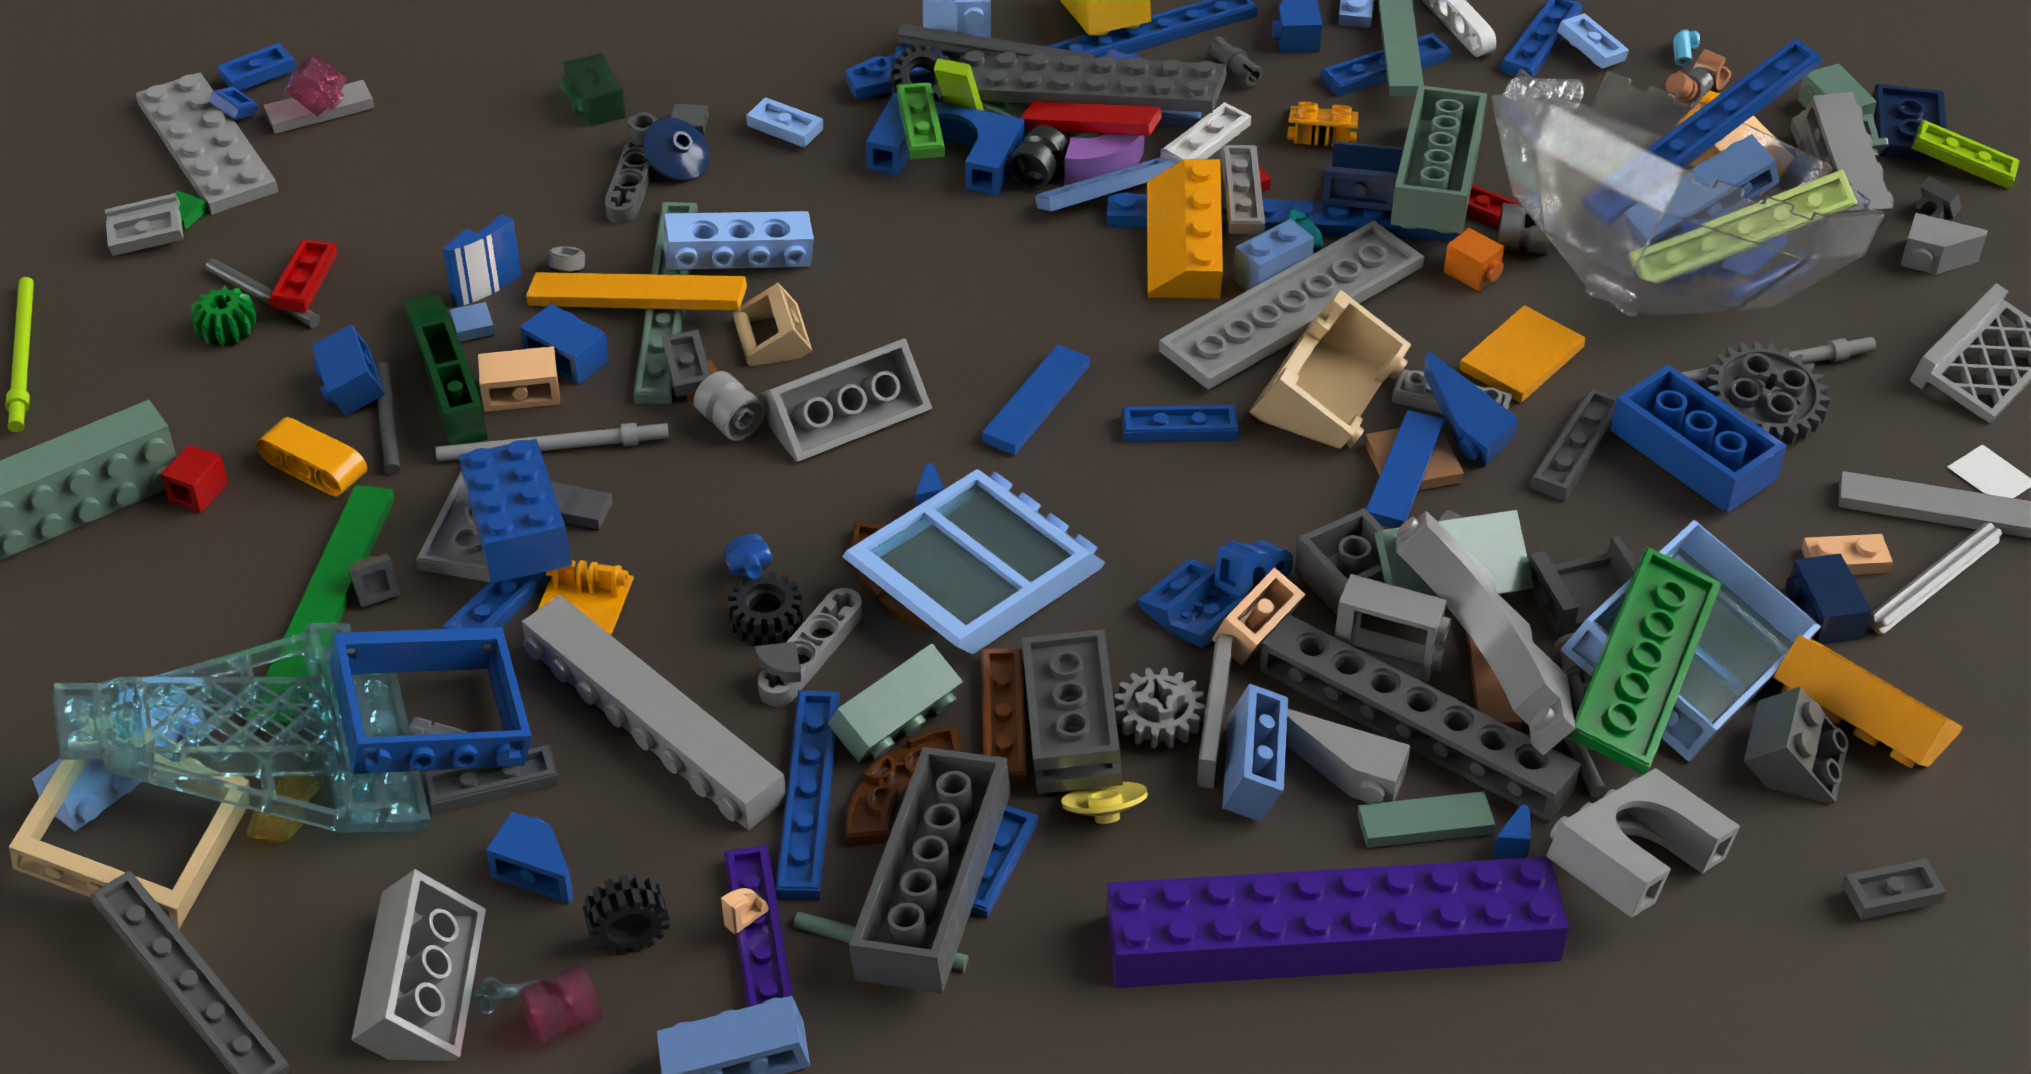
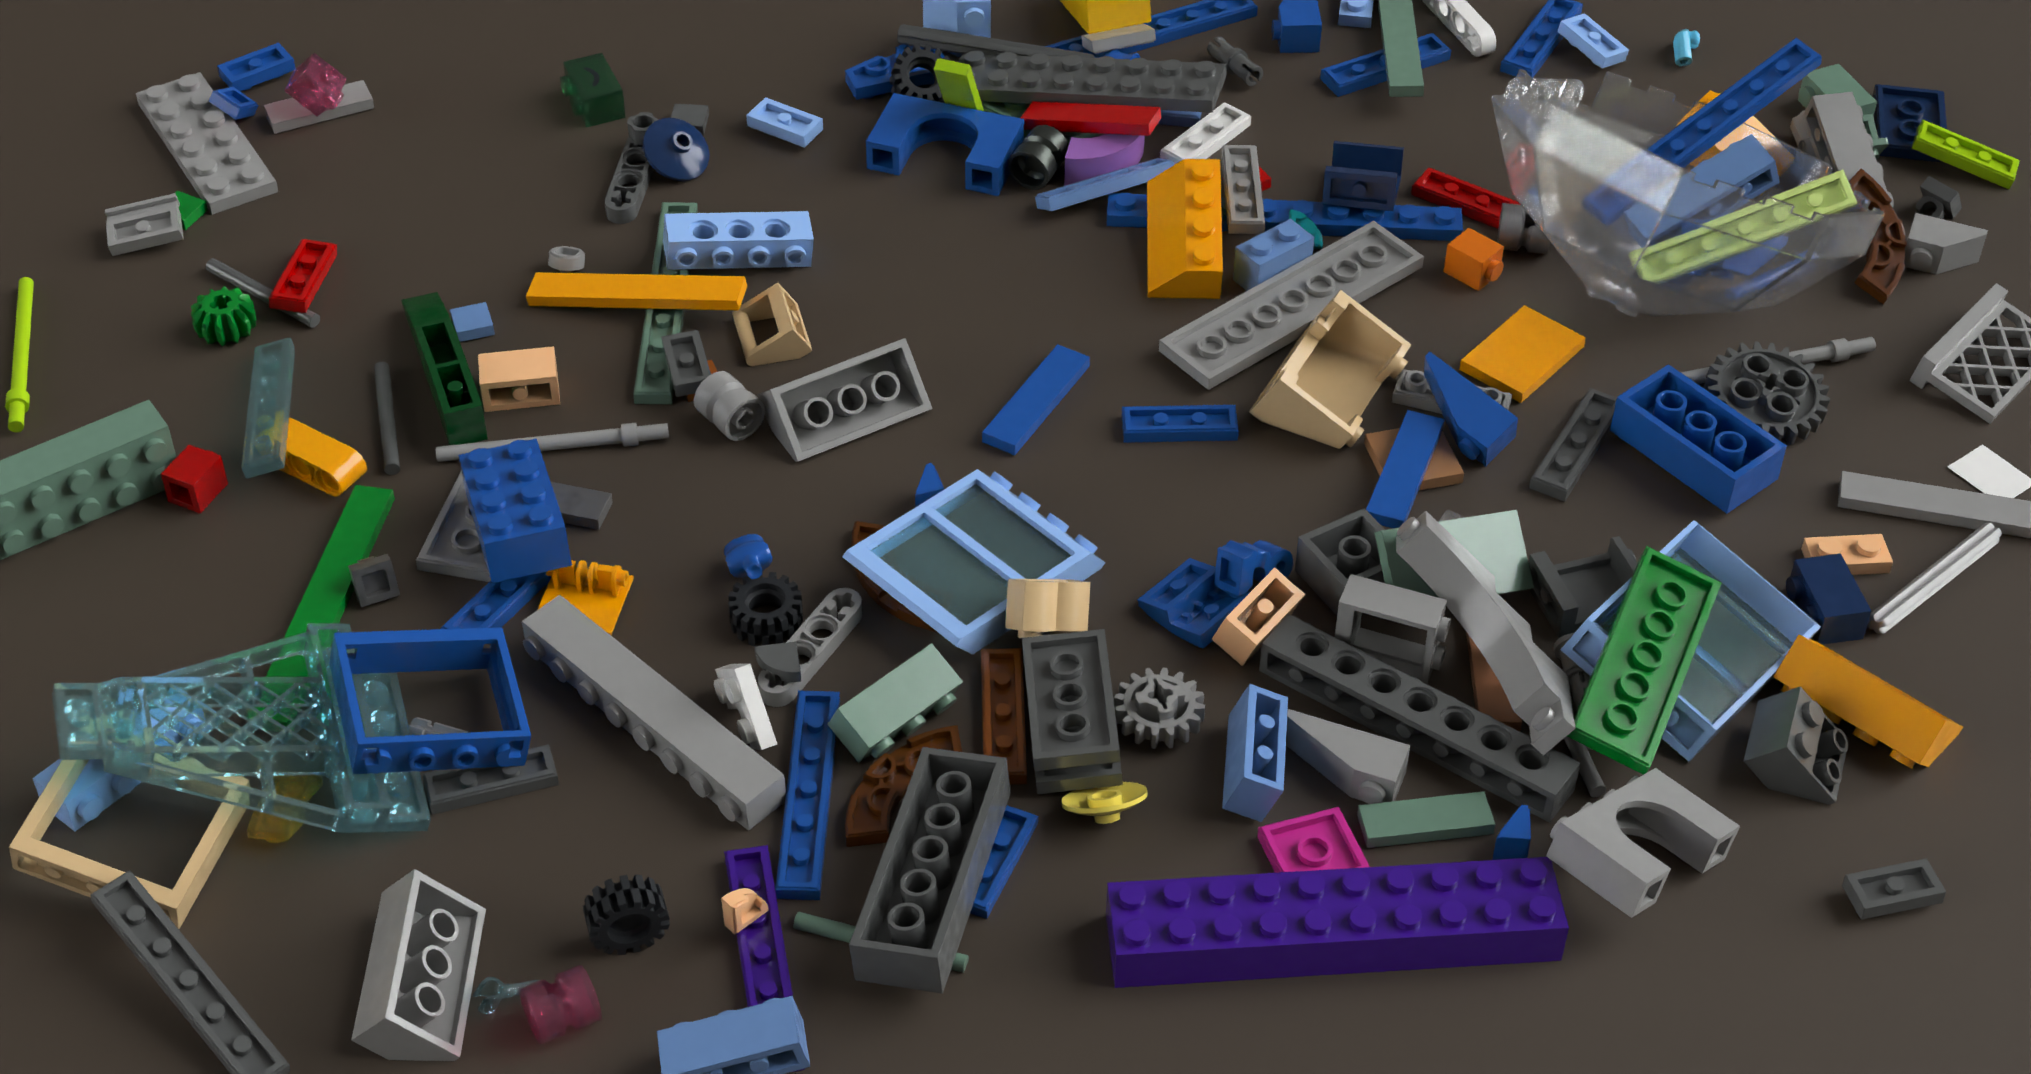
blue brick [312,324,386,416] -> none
blue slope [443,214,521,307] -> none
blue slope [486,812,573,904] -> none
blue brick [520,304,609,385] -> none
bright green tile [897,83,945,160] -> none
light grey tile [1197,634,1233,789] -> none
light orange hinge [1287,102,1359,147] -> none
sand green brick [1391,85,1487,234] -> none
nougat piece [1665,49,1731,107] -> none
none -> clear light blue tile [241,338,295,479]
none -> white plate [714,663,777,750]
none -> tan brick [1005,579,1090,638]
none -> light grey tile [1081,23,1156,54]
none -> dark pink tile [1257,807,1370,873]
none -> reddish brown tile [1848,168,1907,305]

